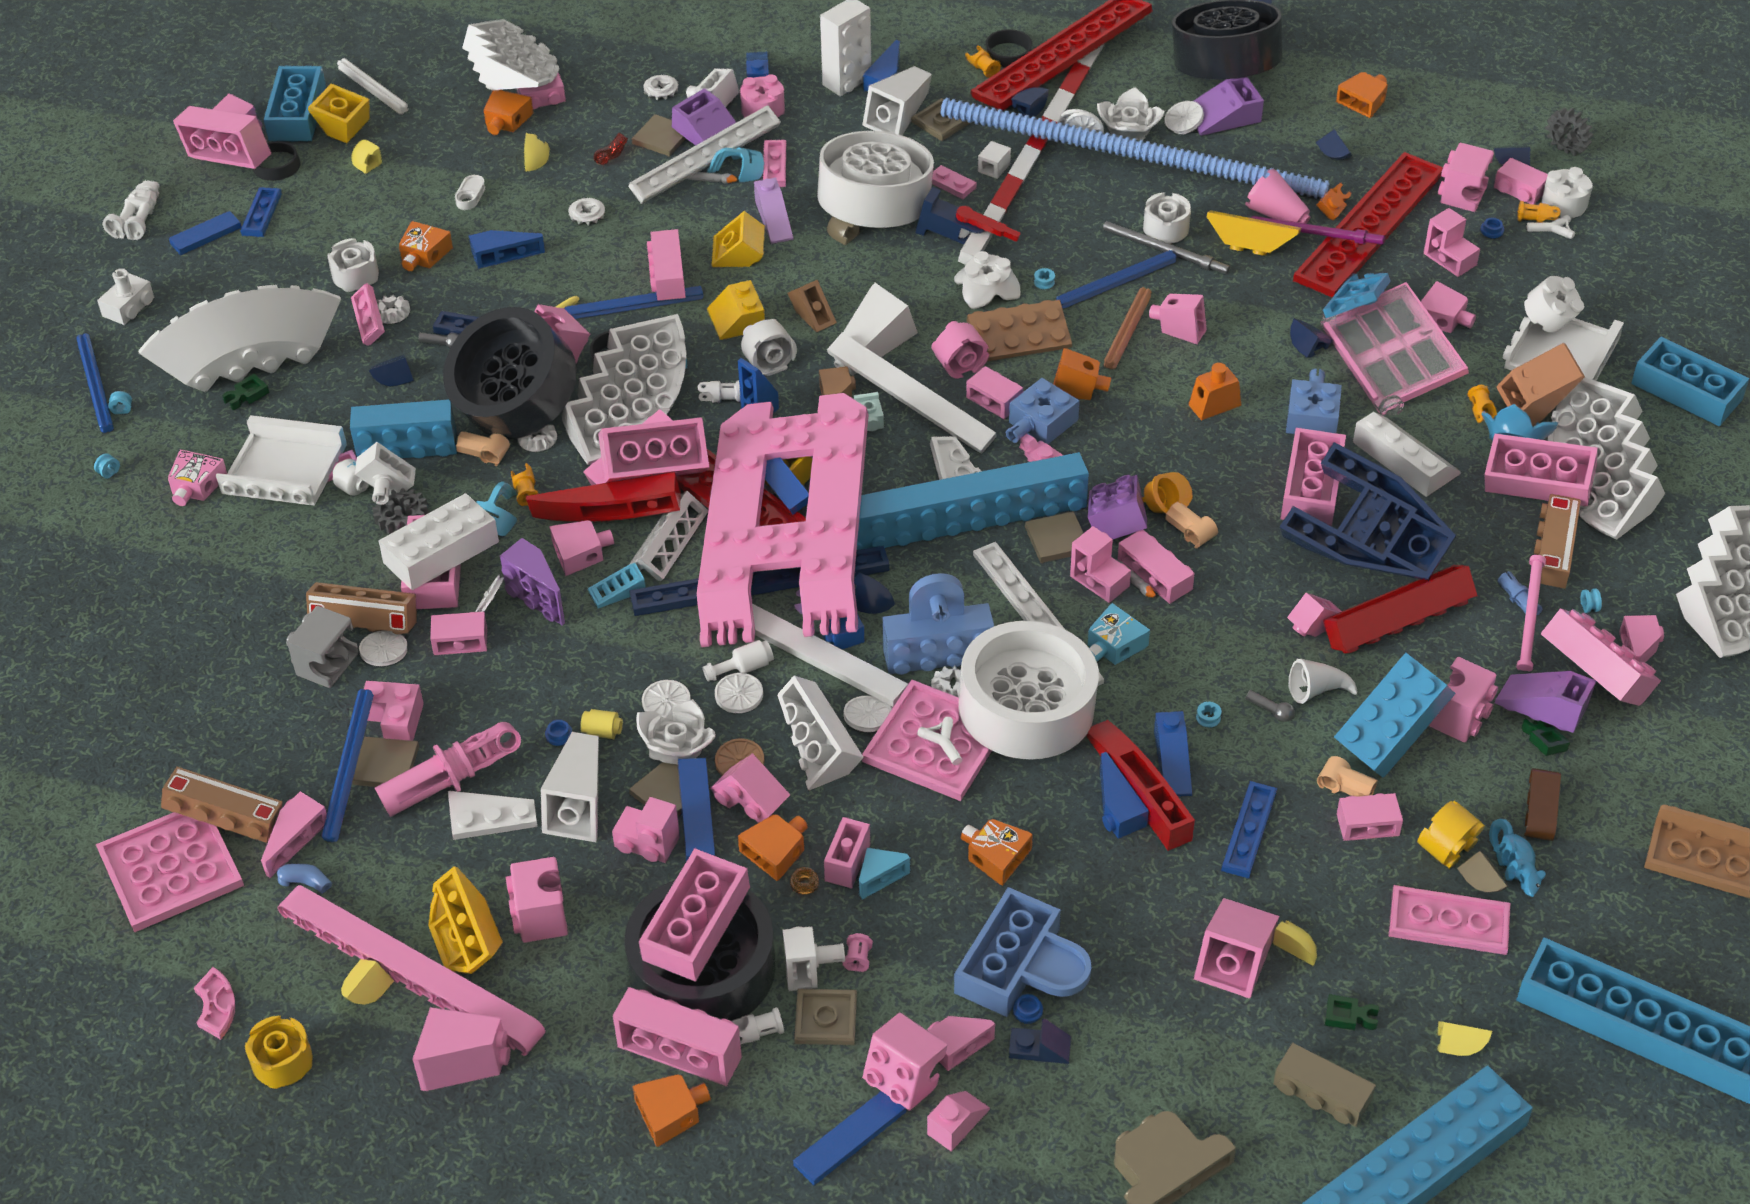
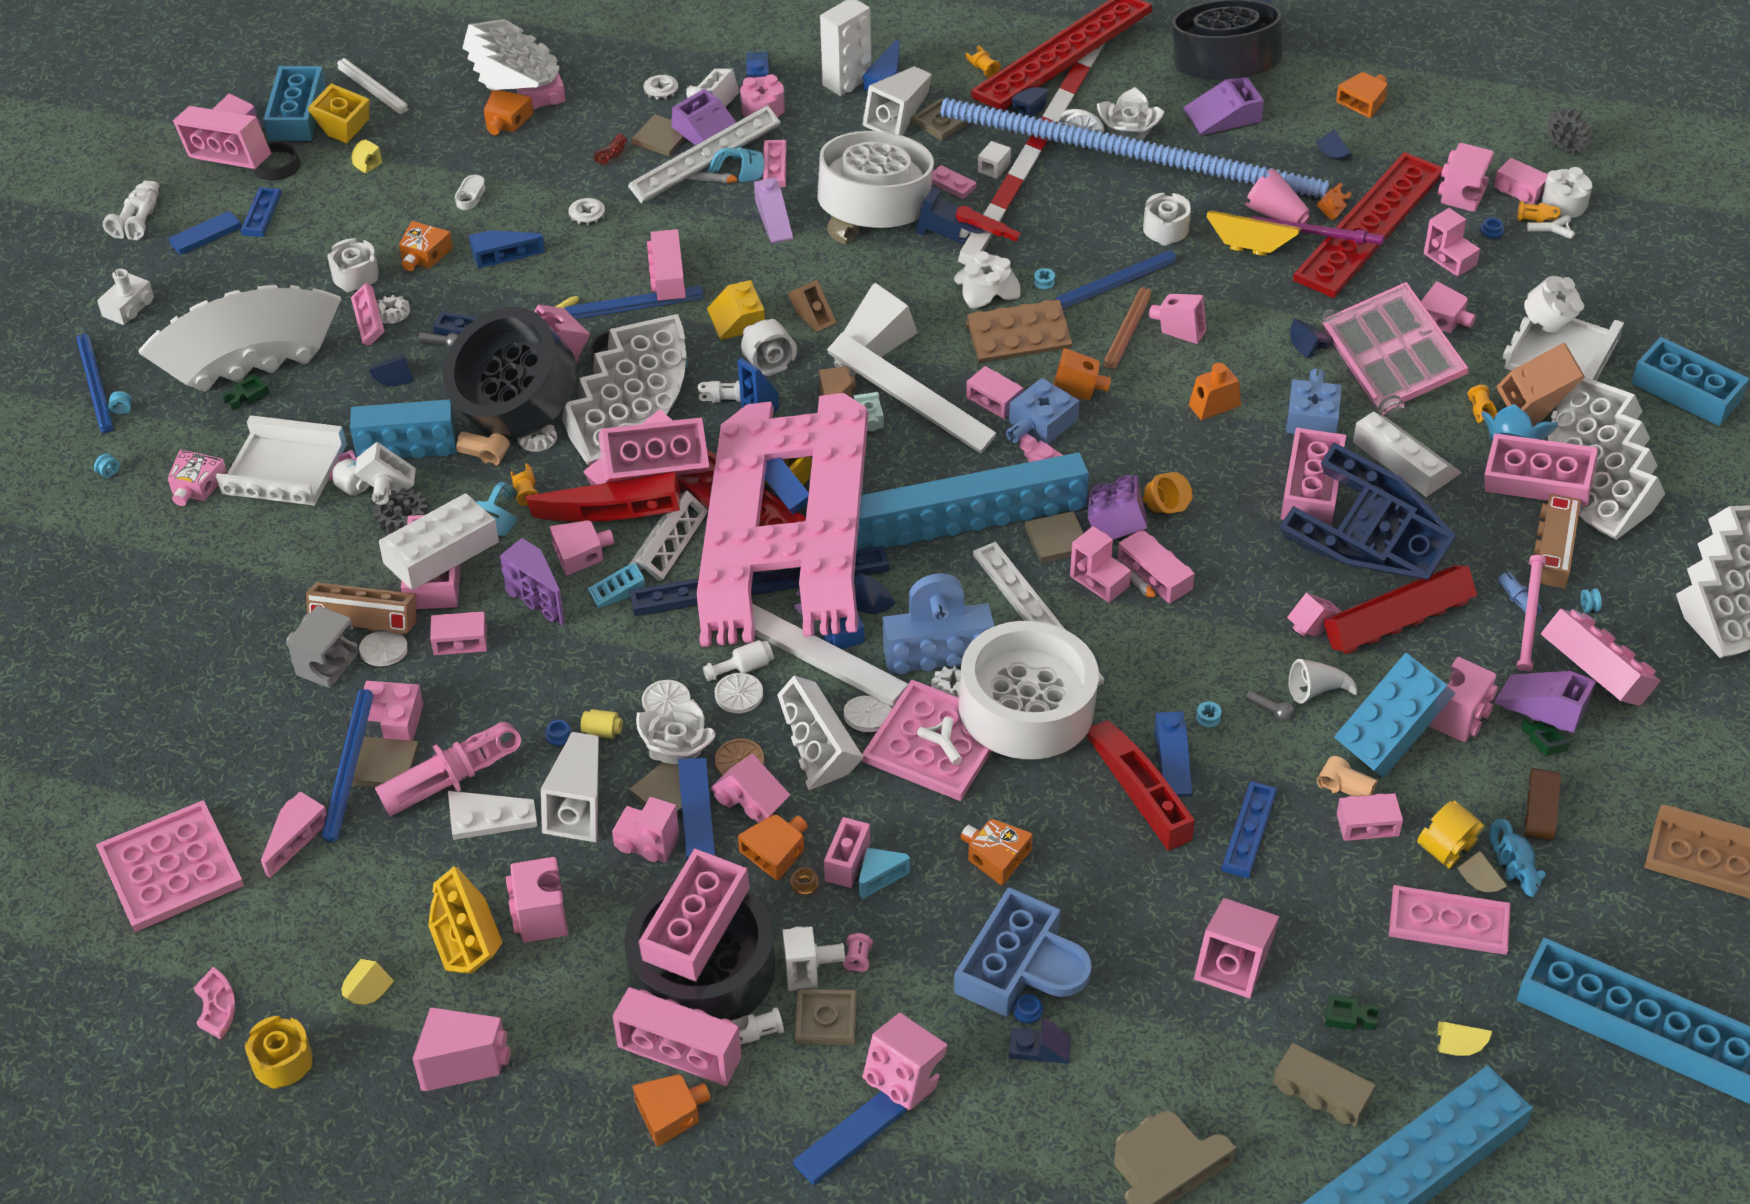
medium nougat brick [161,767,283,843] -> none
medium blue arm [277,864,332,893] -> none
bright pink beam [278,885,545,1056] -> none
white wheel [475,575,504,612] -> none
light yellow brick [524,133,550,171] -> none
yellow slope [712,211,765,267] -> none
bright pink slope [927,1016,995,1071] -> none
bright pink slope [927,1091,990,1152] -> none
white wing [930,437,981,480] -> none
bright pink brick [931,321,989,379] -> none
black tyre [986,29,1032,68] -> none
medium azure torso [1088,603,1150,665] -> none
blue slope [1100,752,1149,839] -> none
flat silver bar [1103,221,1230,275] -> none
white wheel [1164,101,1204,134] -> none
light nougat piece [1166,502,1218,548] -> none
light yellow brick [1273,920,1317,966] -> none
dark azure wing [1323,273,1391,318] -> none
dark blue brick [1494,146,1530,166] -> none
bright pink slope [1619,615,1664,663] -> none

